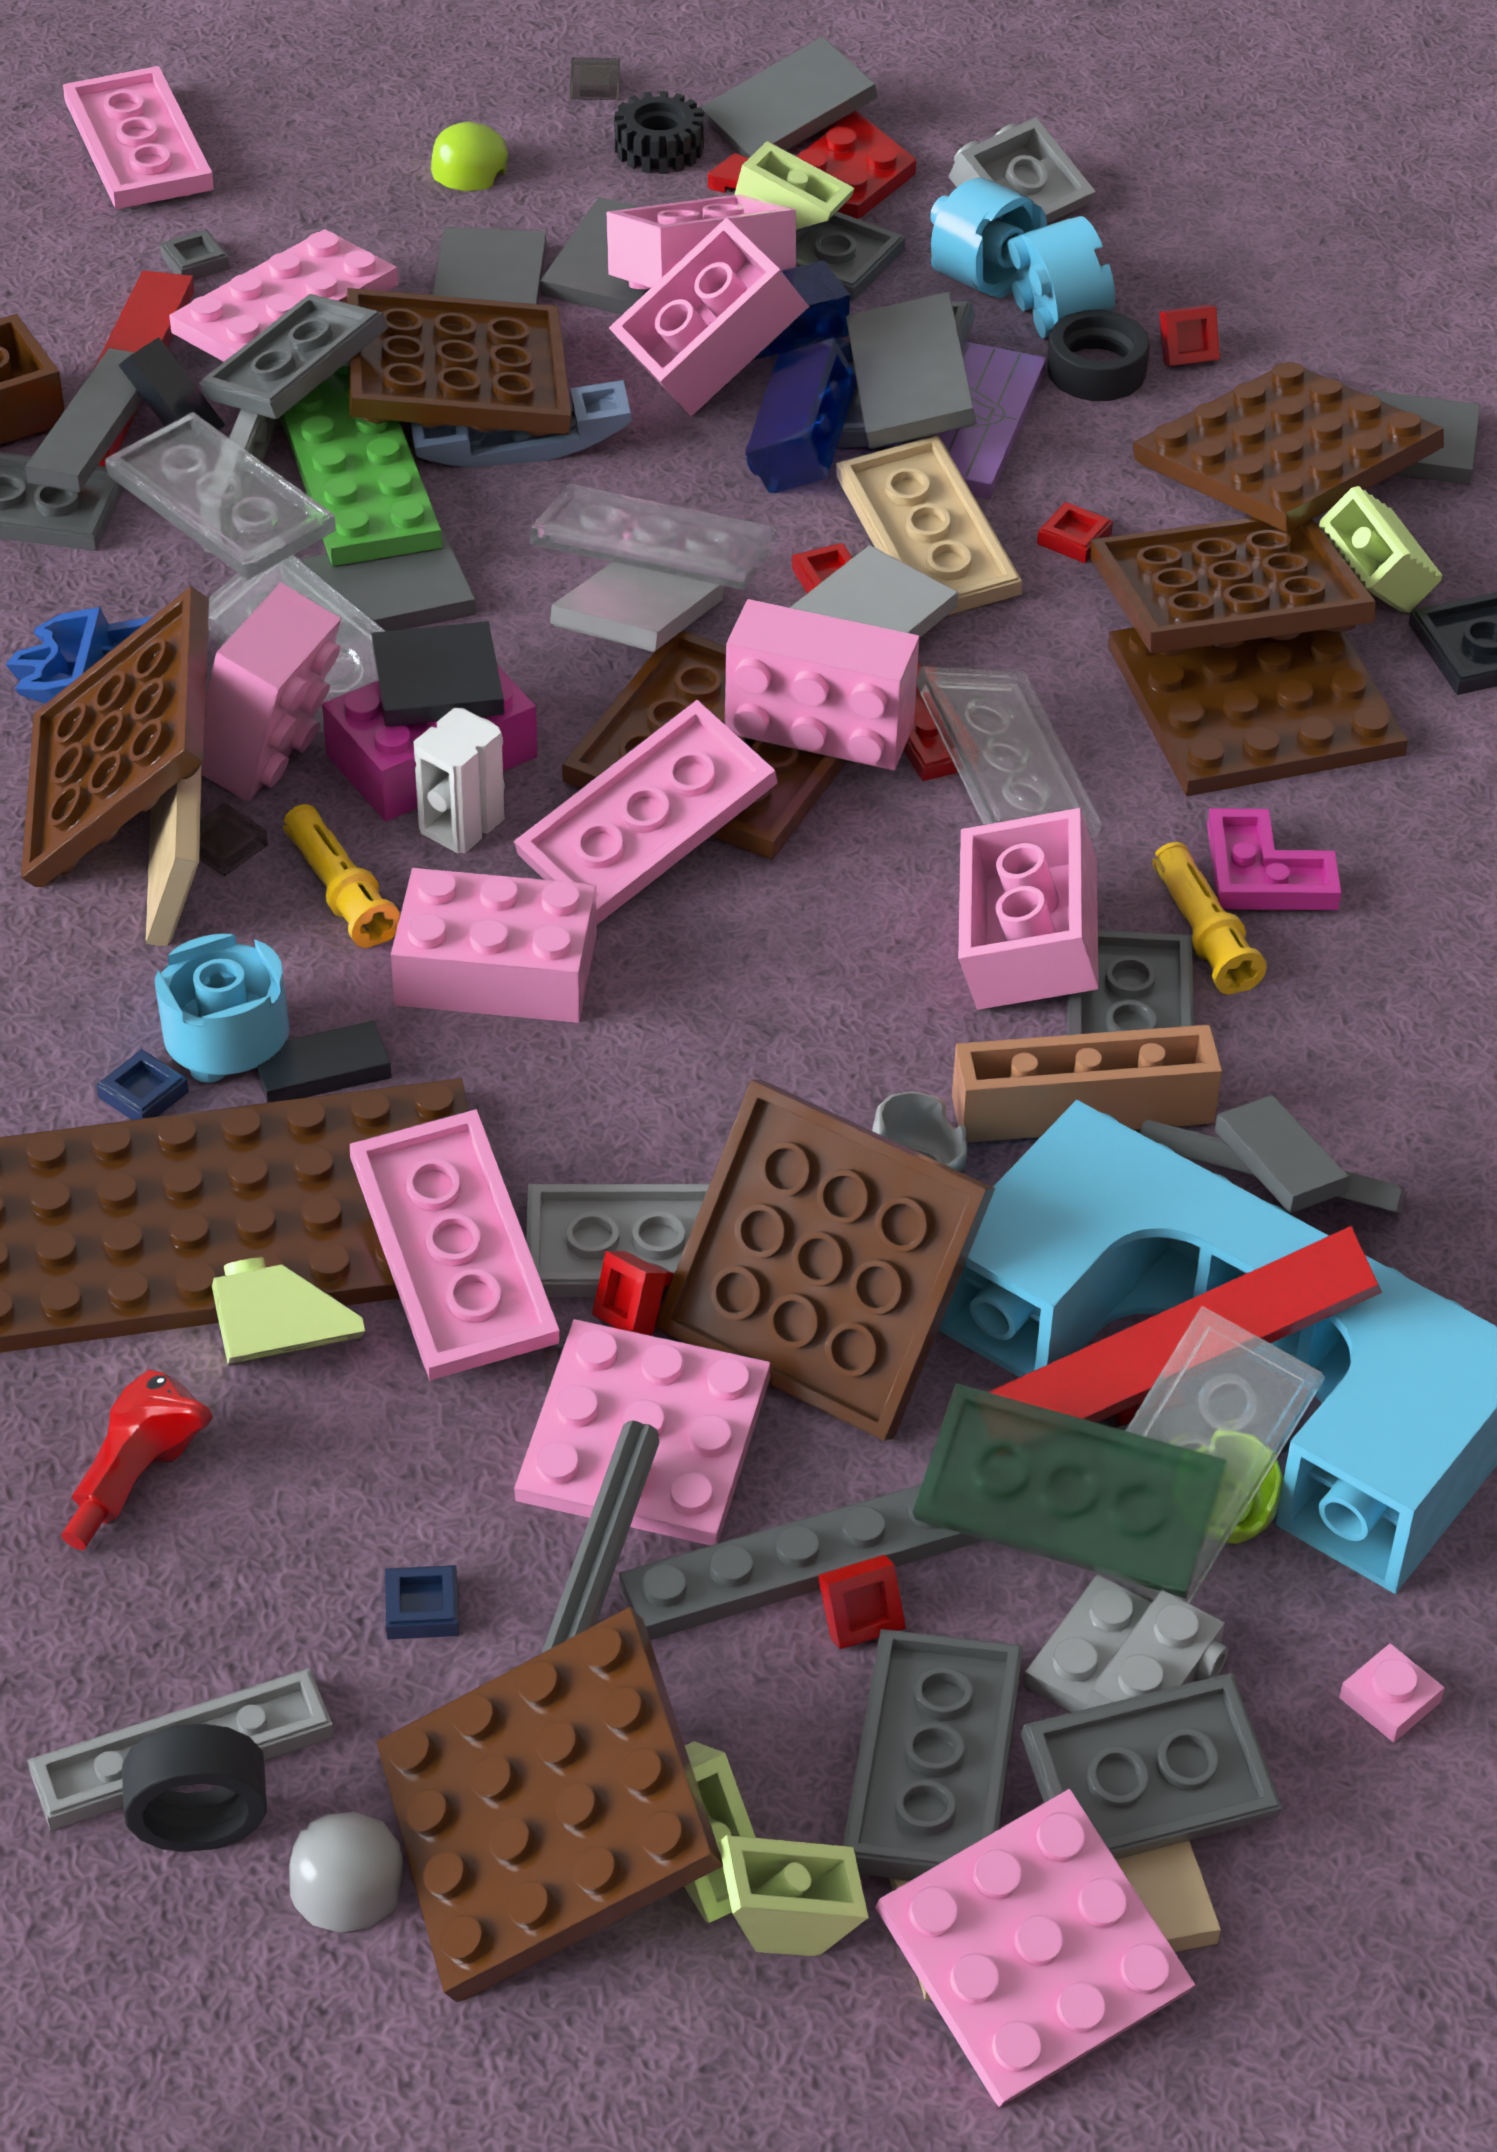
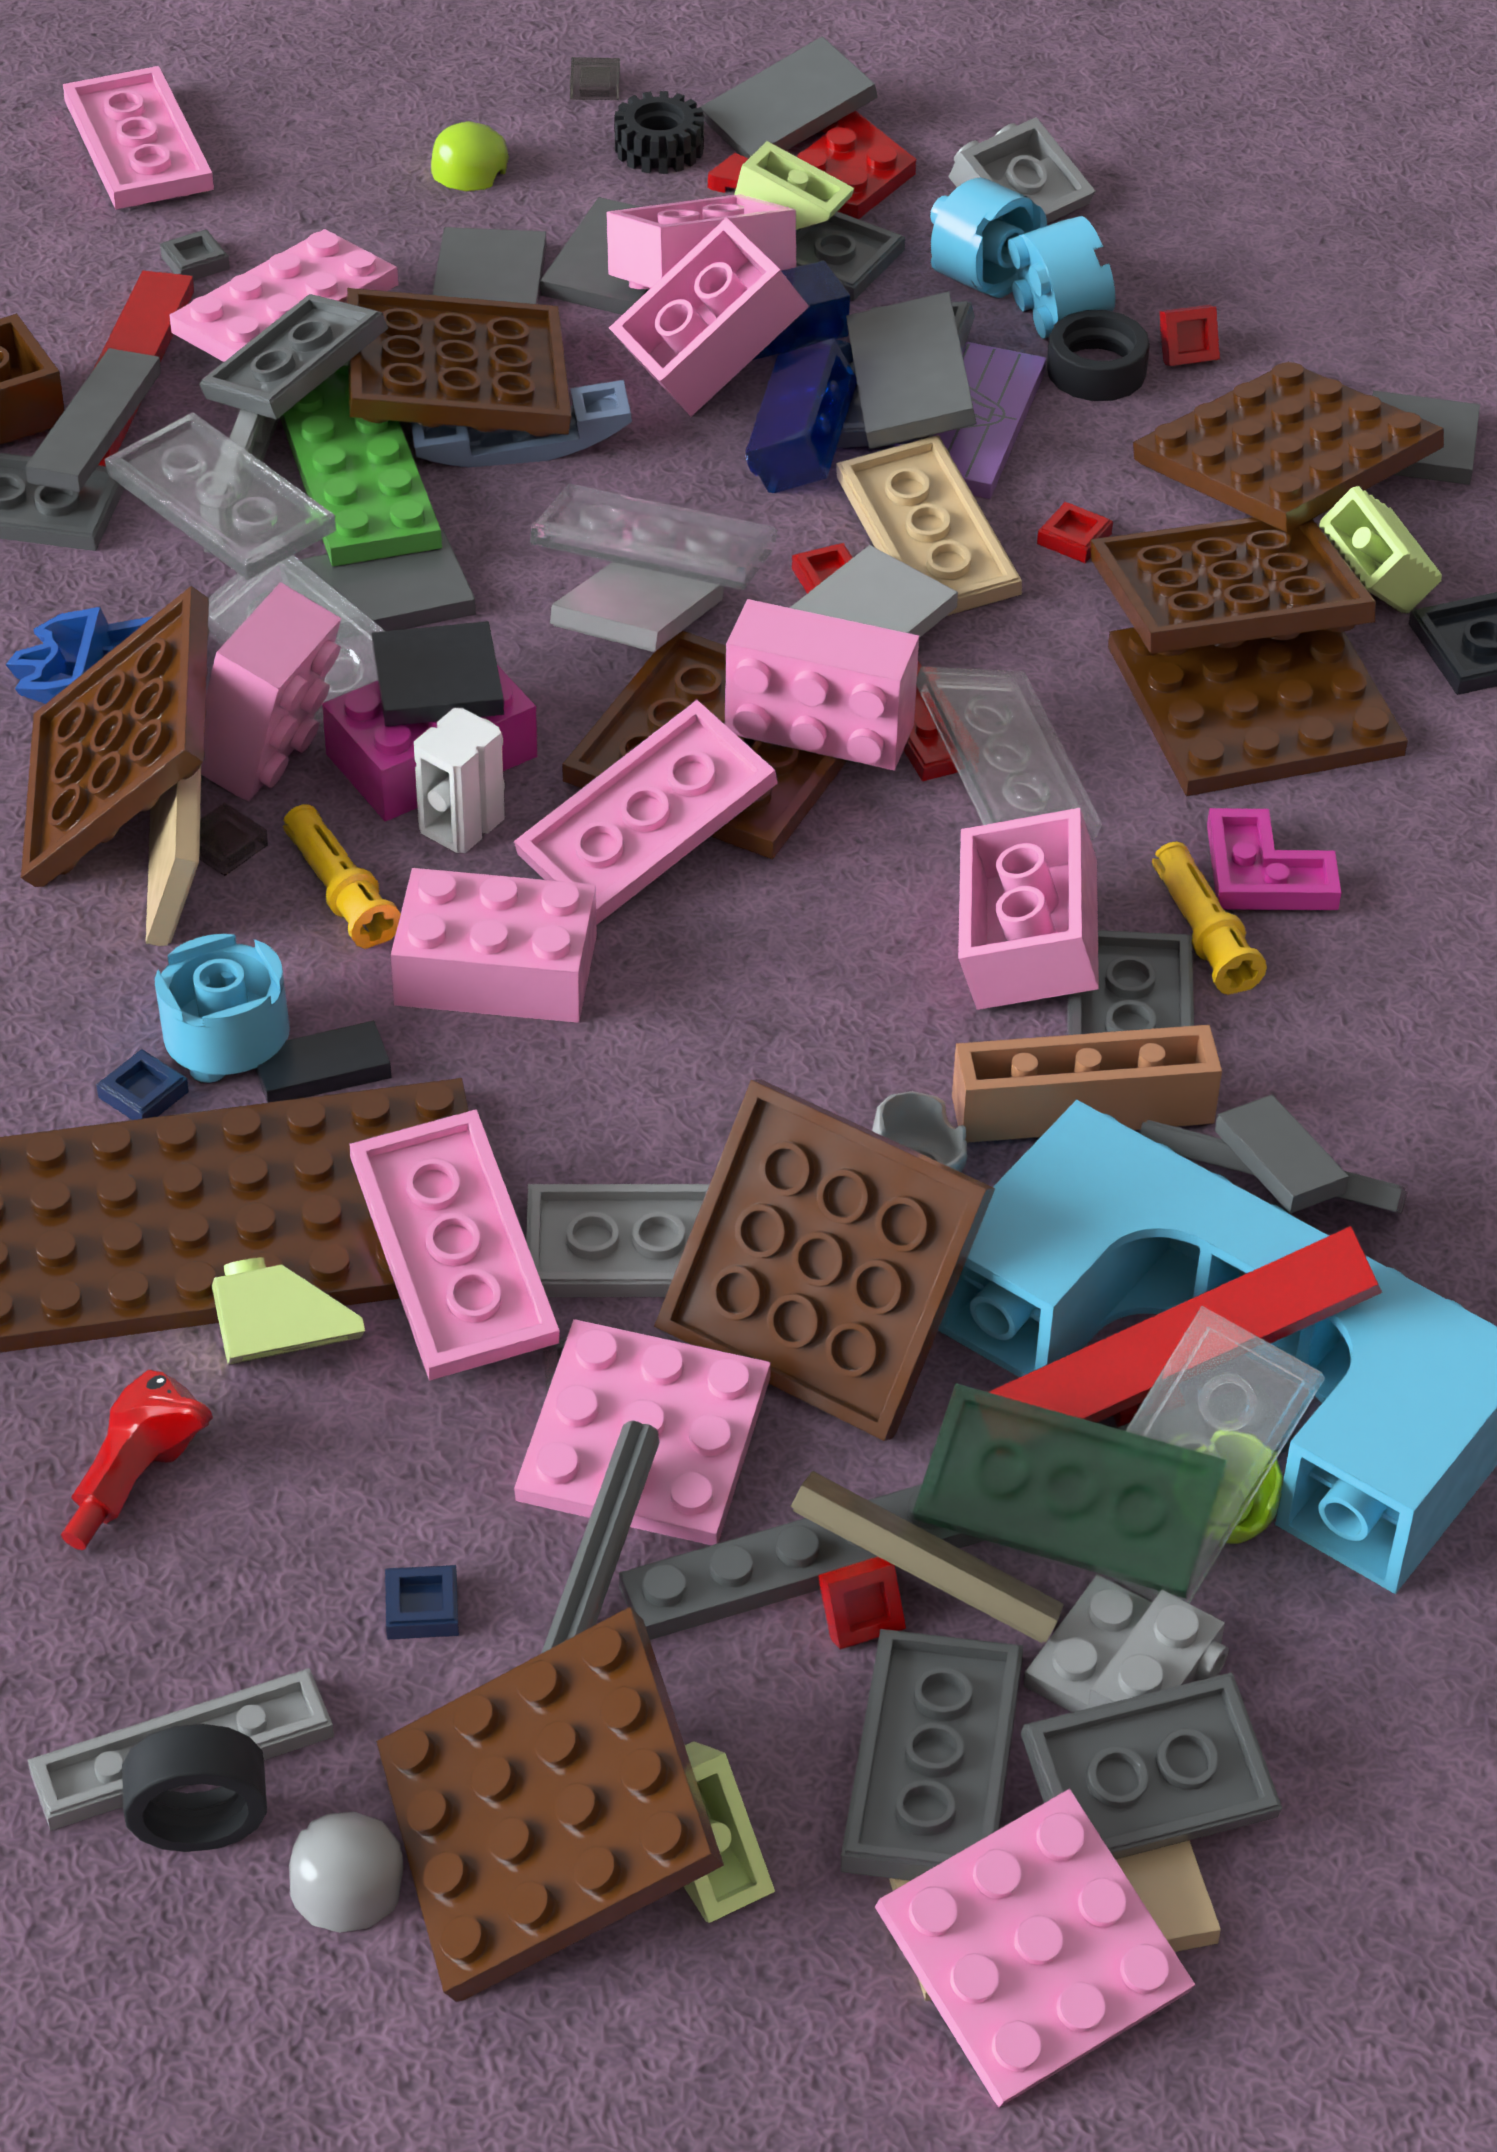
black tile [119,337,225,454] -> none
red tile [592,1251,674,1336] -> none
yellowish green slope [718,1835,869,1956] -> none
bright pink plate [1339,1643,1445,1743] -> none
none -> dark tan tile [791,1471,1064,1643]

